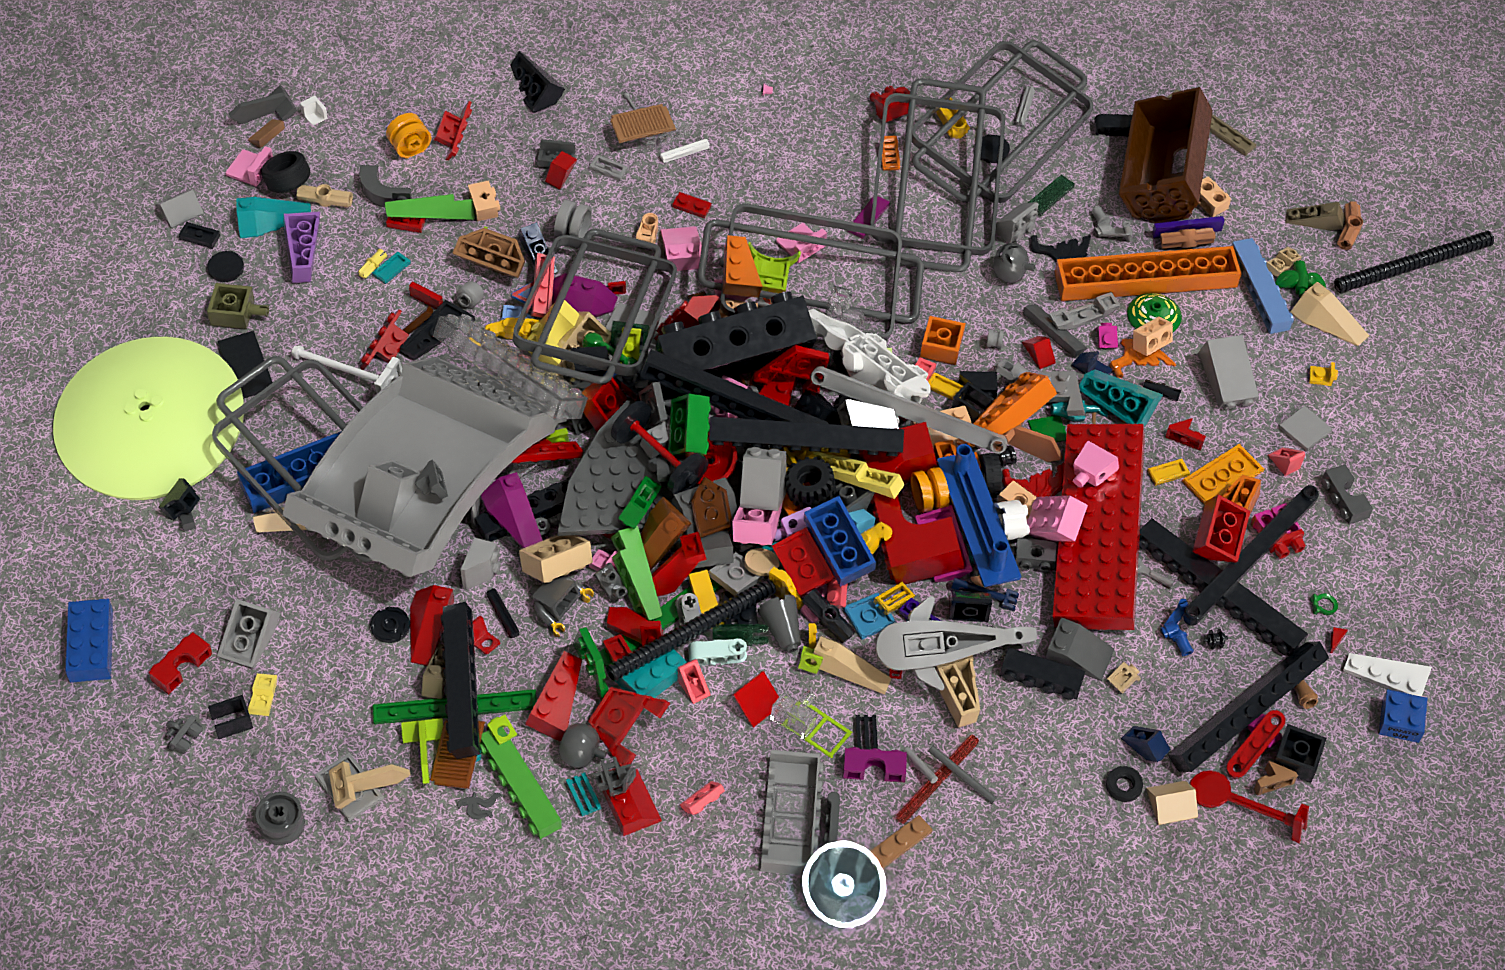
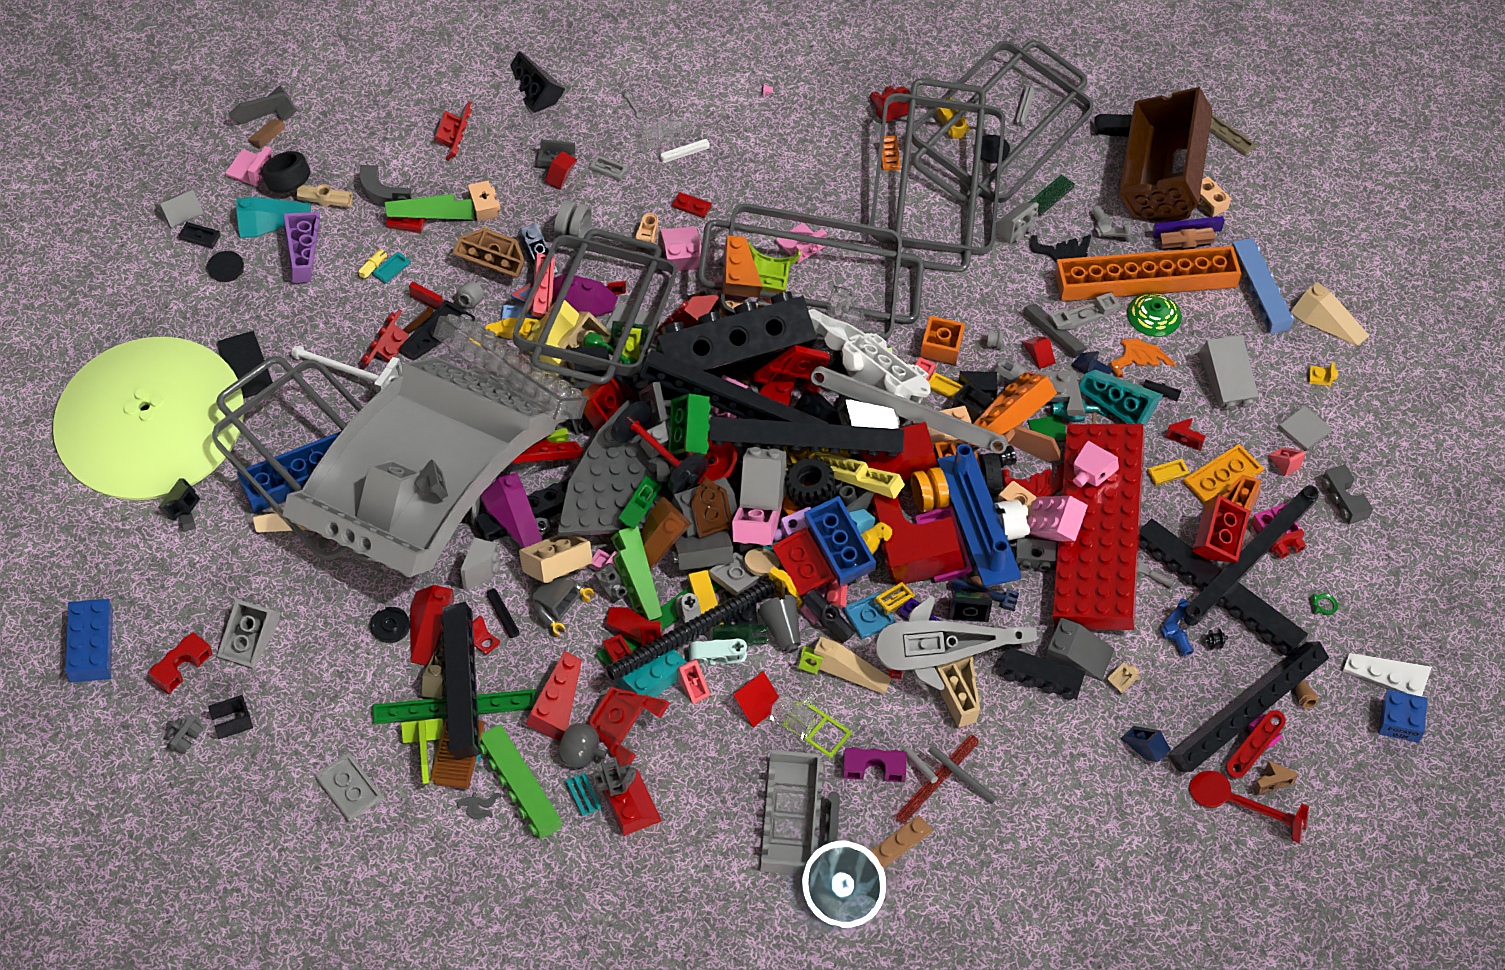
olive brick [207,283,269,329] -> none
light yellow slope [248,673,277,716] -> none
dark grey wheel [255,792,305,845] -> none
white panel [300,96,328,125] -> none
tan piece [329,761,410,809] -> none
light orange wheel [386,113,431,158] -> none
lime bracket [487,715,517,745] -> none
green wing [573,627,608,701] -> none
medium nougat window [610,104,676,143] -> none
red piece [652,532,707,597] -> none
coral plate [680,781,725,815] -> none
yellow tile [808,623,817,649] -> none
magenta tile [848,196,890,239] -> none
black tile [855,715,878,750] -> none
dark grey piece [993,243,1035,283] -> none
dark pink bracket [1096,323,1118,348] -> none
black tyre [1106,766,1143,802] -> none
light nougat brick [1133,317,1173,356] -> none
tan slope [1146,781,1198,825] -> none
tan slope [1266,247,1302,278] -> none
black brick [1274,724,1327,783] -> none
green plant [1275,260,1326,298] -> none
dark tan slope [1285,202,1344,231] -> none
red piece [1330,627,1348,653] -> none
black piece [1334,230,1494,293] -> none
nougat piece [1337,201,1363,250] -> none

